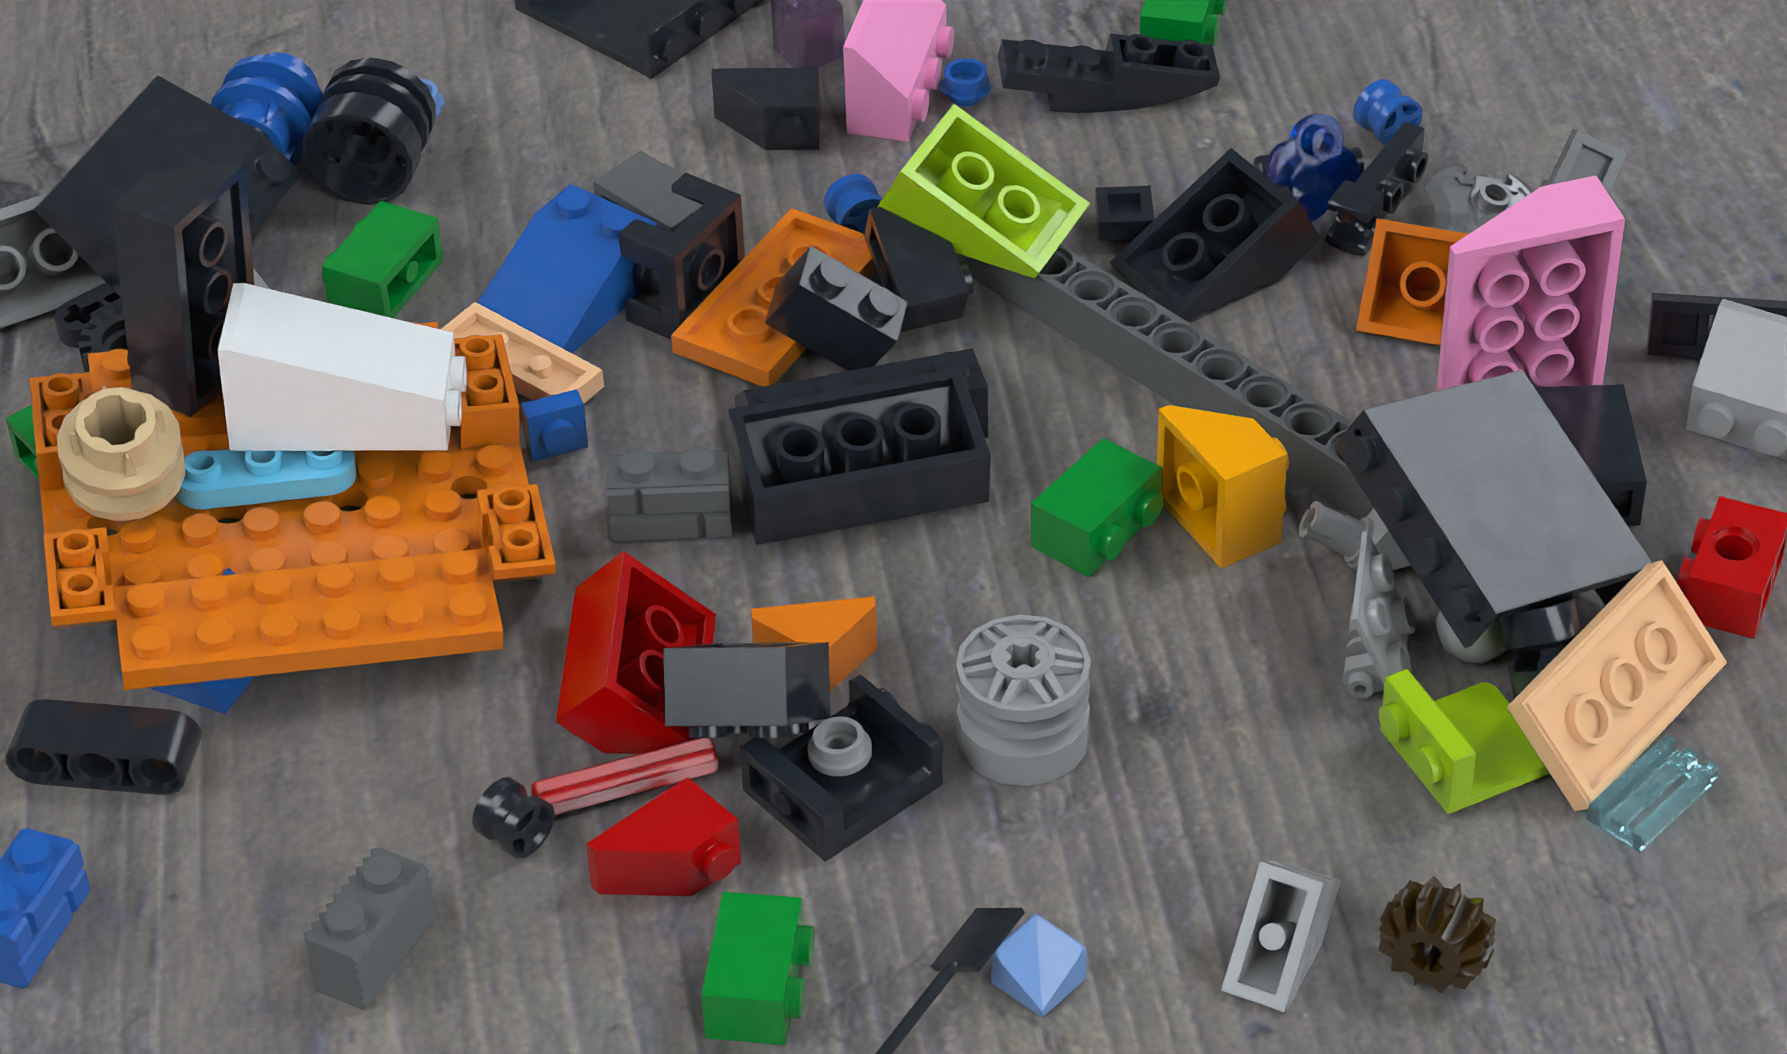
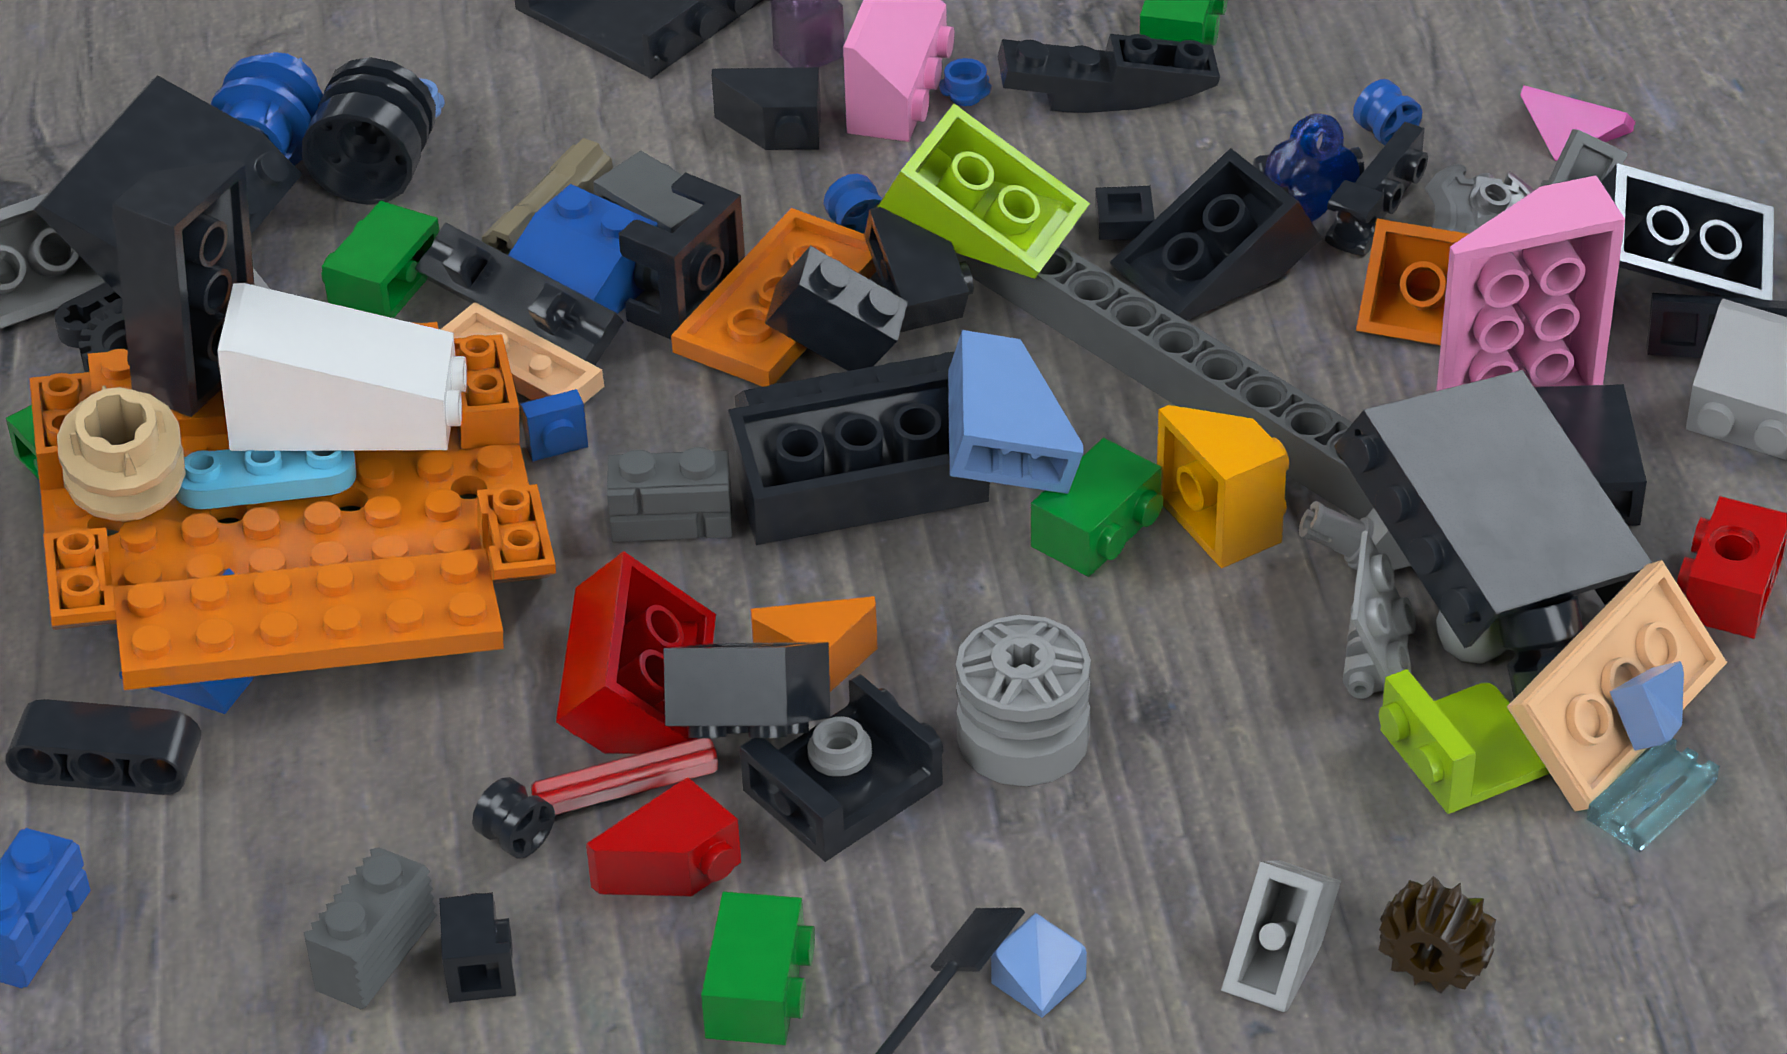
none -> black hinge [415,222,624,365]
none -> black brick [439,892,516,1003]
none -> dark tan axle [482,138,613,255]
none -> medium blue slope [948,330,1083,494]
none -> slope [1520,85,1635,161]
none -> black slope [1601,163,1774,300]
none -> medium blue slope [1610,661,1684,751]

